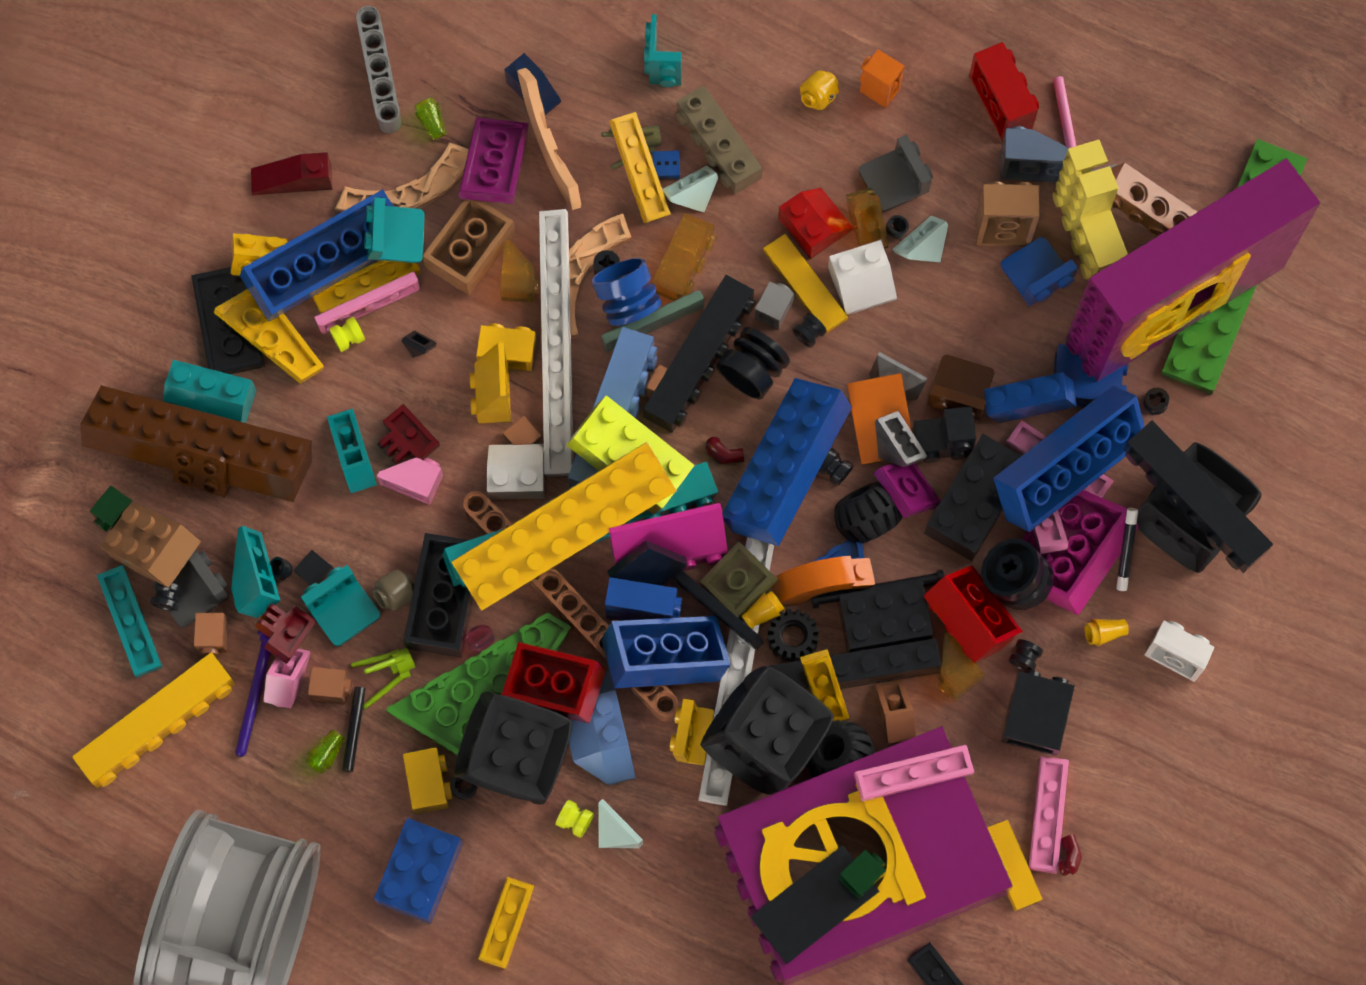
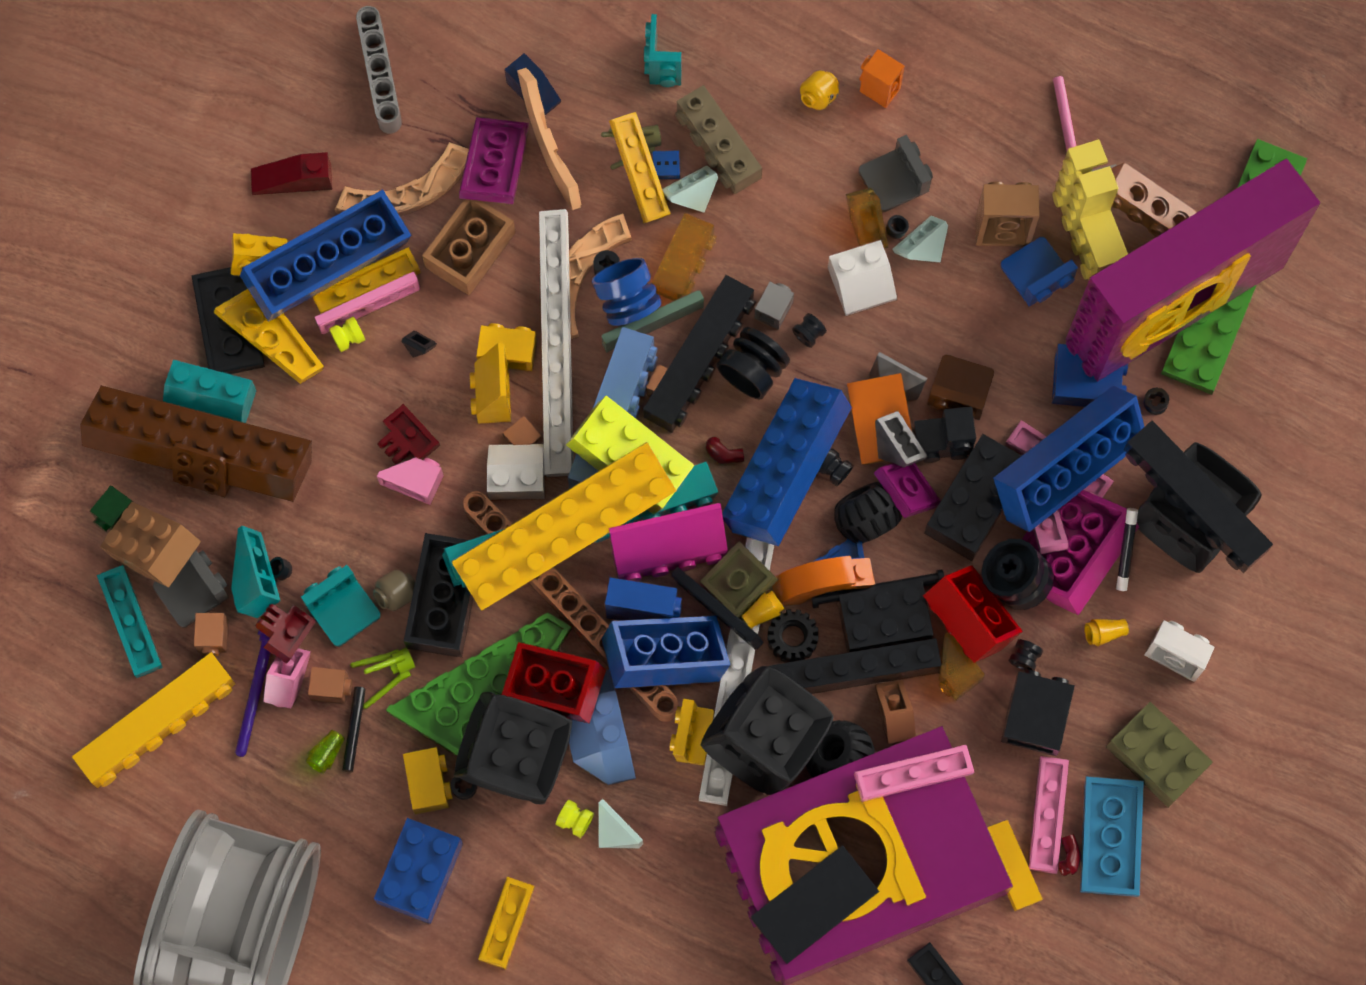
black wheel [150,582,183,611] -> none
black tile [294,550,334,585] -> none
teal slope [327,408,377,493] -> none
teal bracket [364,197,425,263] -> none
clear neon green cone [414,98,447,140] -> none
clear pink tile [465,625,495,652] -> none
clear yellow slope [500,240,541,303] -> none
black tile [608,540,688,586] -> none
yellow tile [763,234,848,335] -> none
red slope [778,188,853,259] -> none
yellow tile [800,649,850,721] -> none
dark green brick [839,849,886,899] -> none
red brick [969,42,1039,142] -> none
blue brick [984,372,1076,423] -> none
sand blue slope [1000,126,1069,182] -> none
none -> dark azure plate [1080,777,1144,897]
none -> olive brick [1106,702,1213,808]

